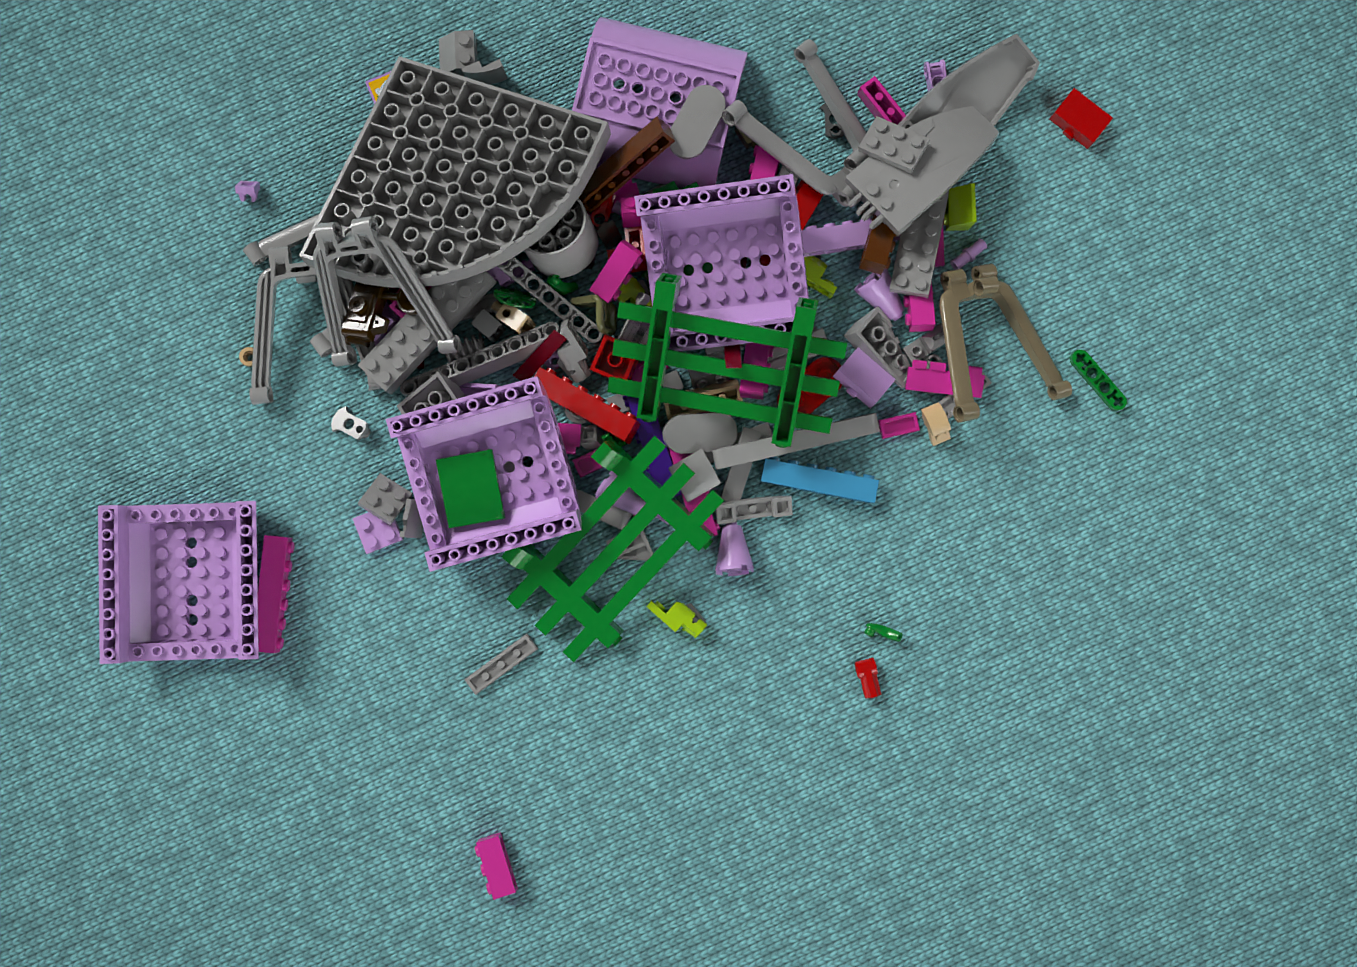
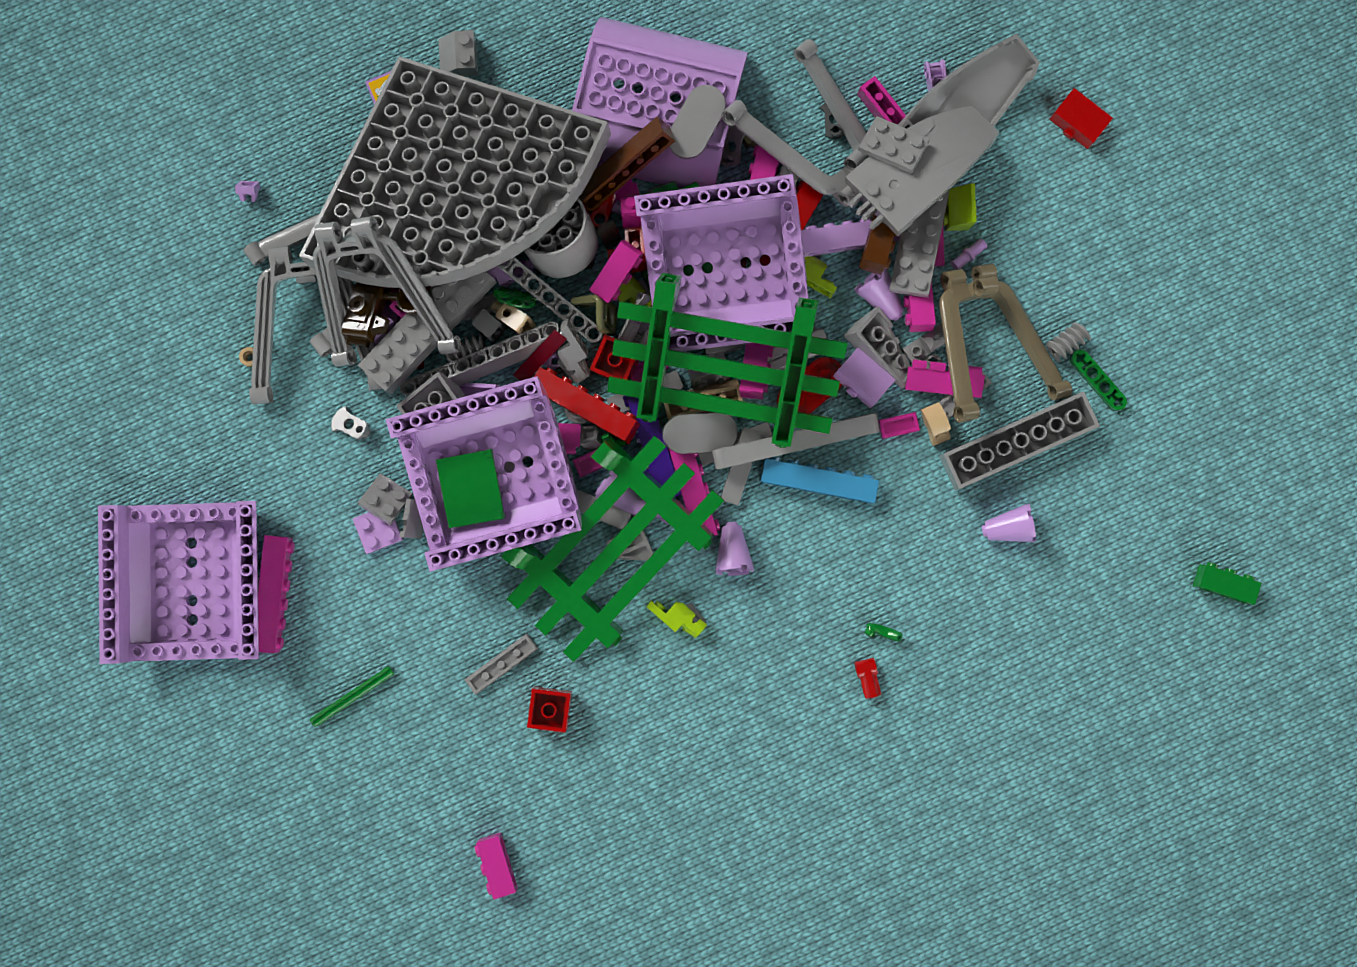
light grey slope [462,59,507,85] -> none
green arm [547,274,578,296] -> none
light grey slope [668,449,721,503] -> none
light grey slope [716,496,793,524] -> none
dark red sticker [724,344,742,368] -> none
none -> green axle [310,666,394,727]
none -> red brick [527,686,572,733]
none -> light grey piece [721,127,746,167]
none -> light grey brick [939,391,1100,490]
none -> lavender cone [982,504,1037,542]
none -> light grey piece [1047,322,1091,362]
none -> green brick [1193,562,1262,605]

